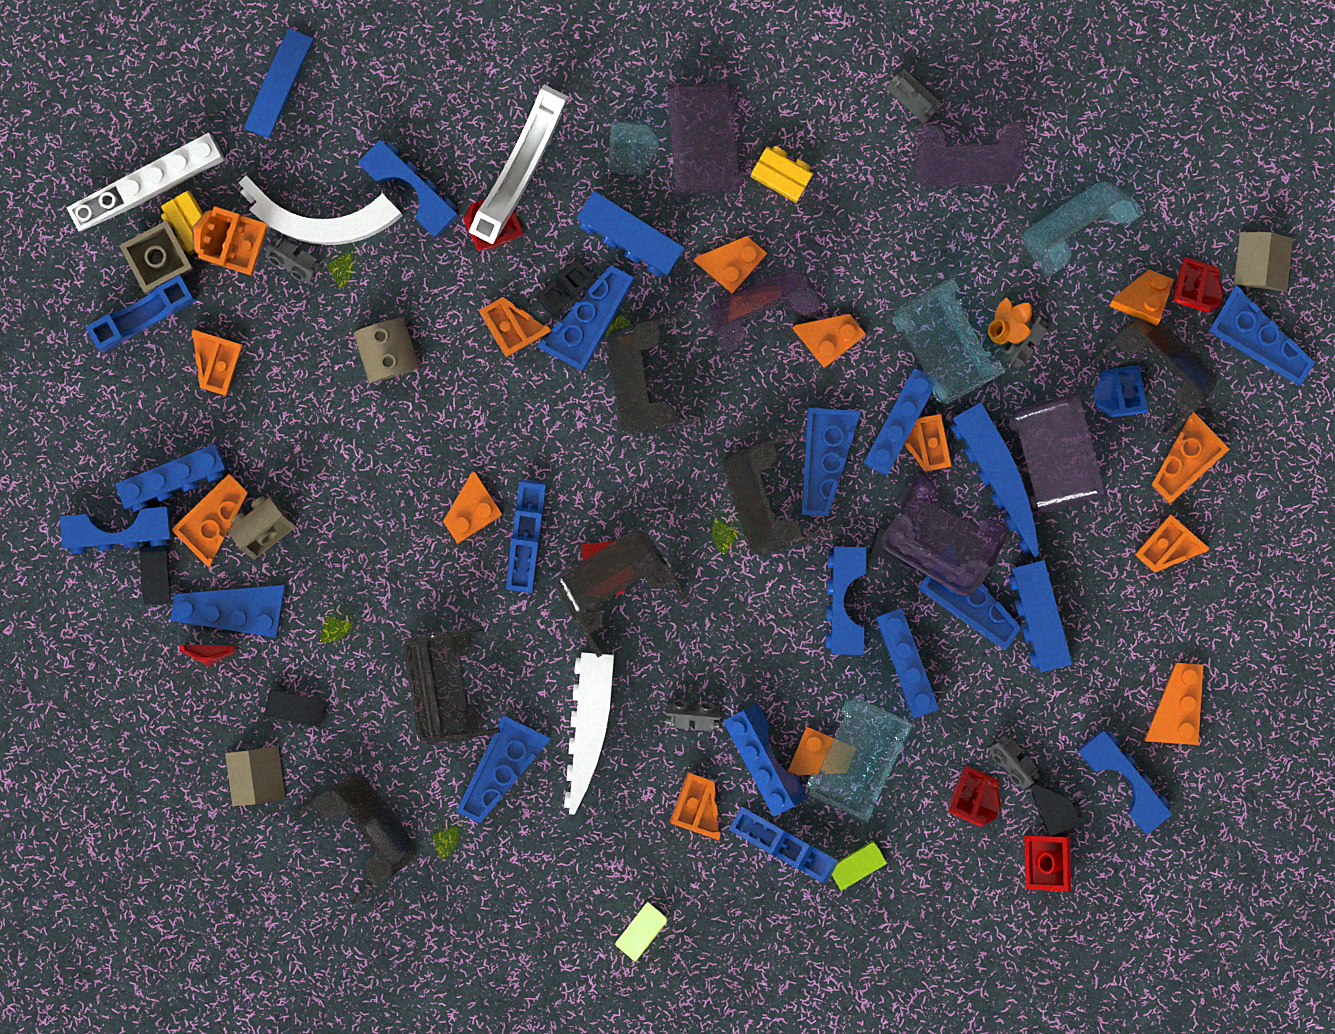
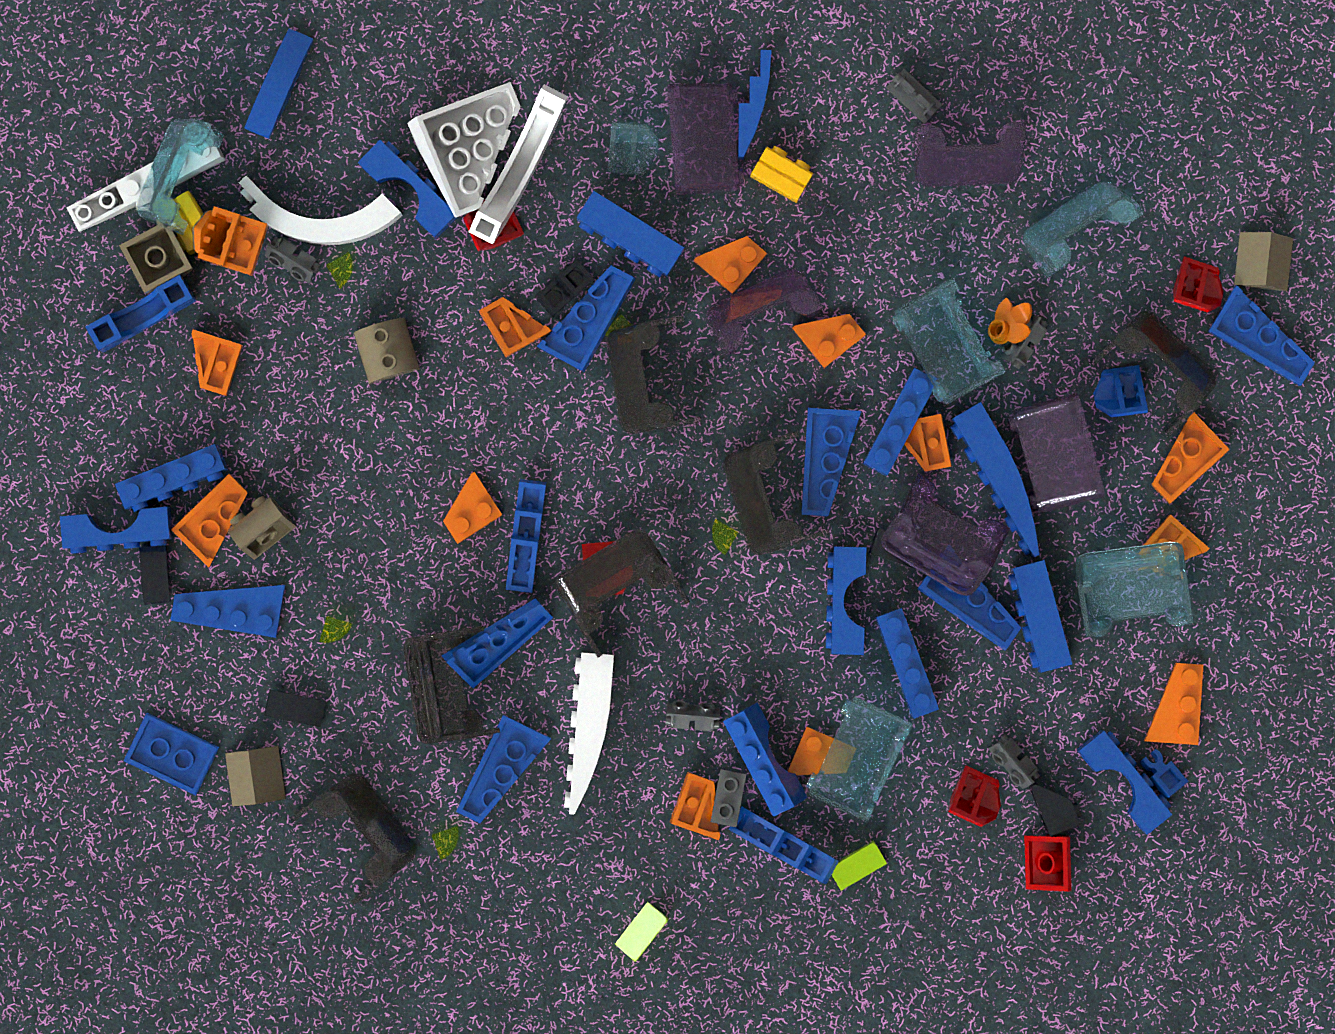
red slope [179,644,238,667] -> none
orange wing [1110,270,1174,325] -> none
none -> blue tile [124,712,220,796]
none -> clear light blue windscreen [136,118,224,235]
none -> white slope [408,82,521,218]
none -> blue wing [442,598,553,688]
none -> dark grey hinge [710,769,747,827]
none -> blue slope [738,50,771,160]
none -> clear light blue windscreen [1076,542,1194,637]
none -> blue plate [1140,749,1189,800]

